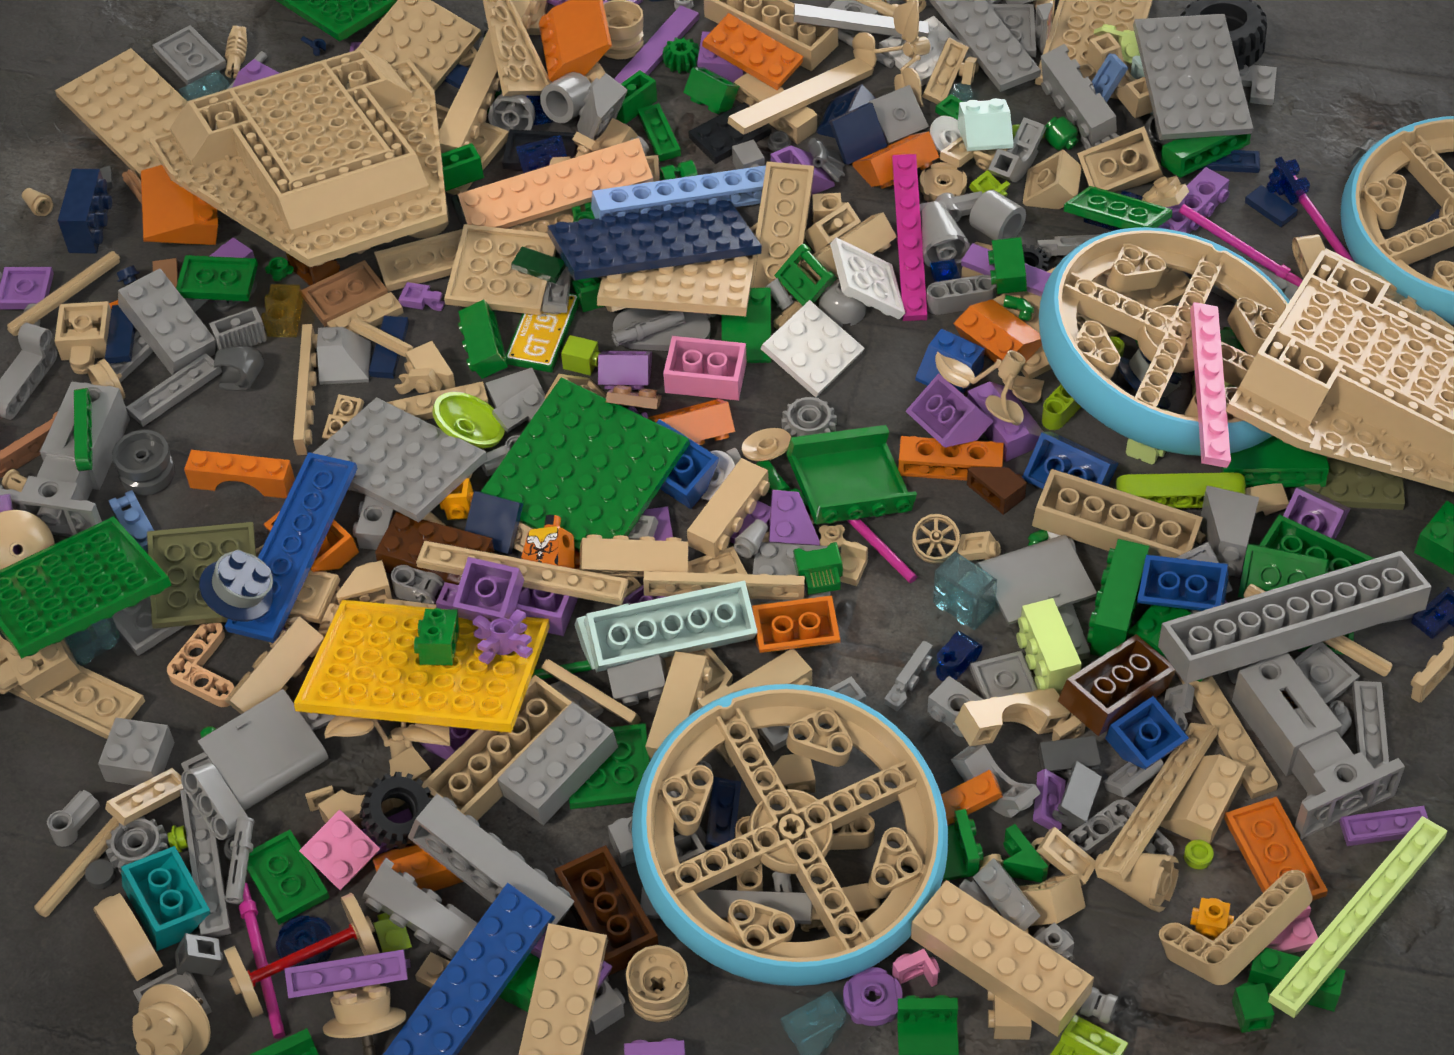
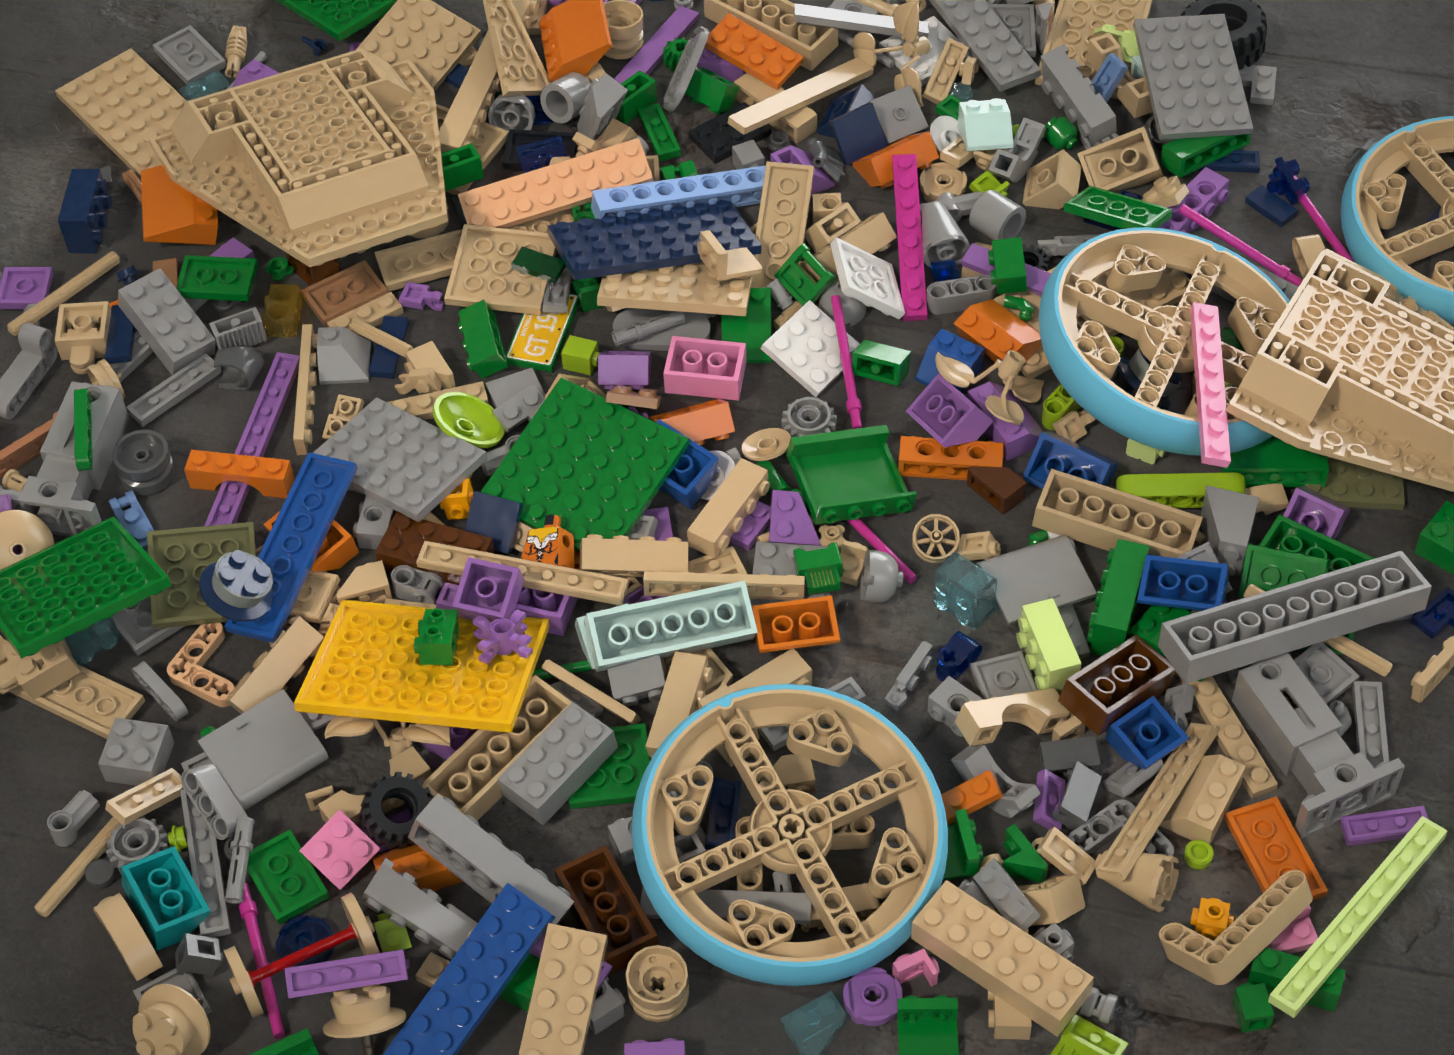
tan cone [22,188,53,216] -> none
light grey cone [734,519,768,558] -> none
none -> light grey beam [132,661,188,722]
none -> medium lavender plate [204,352,300,526]
none -> light grey tile [662,26,709,112]
none -> tan bracket [697,230,762,281]
none -> dark pink bar [831,295,863,429]
none -> green brick [852,340,911,386]
none -> light grey cylinder [860,550,903,603]
none -> tan plate [1052,410,1096,442]

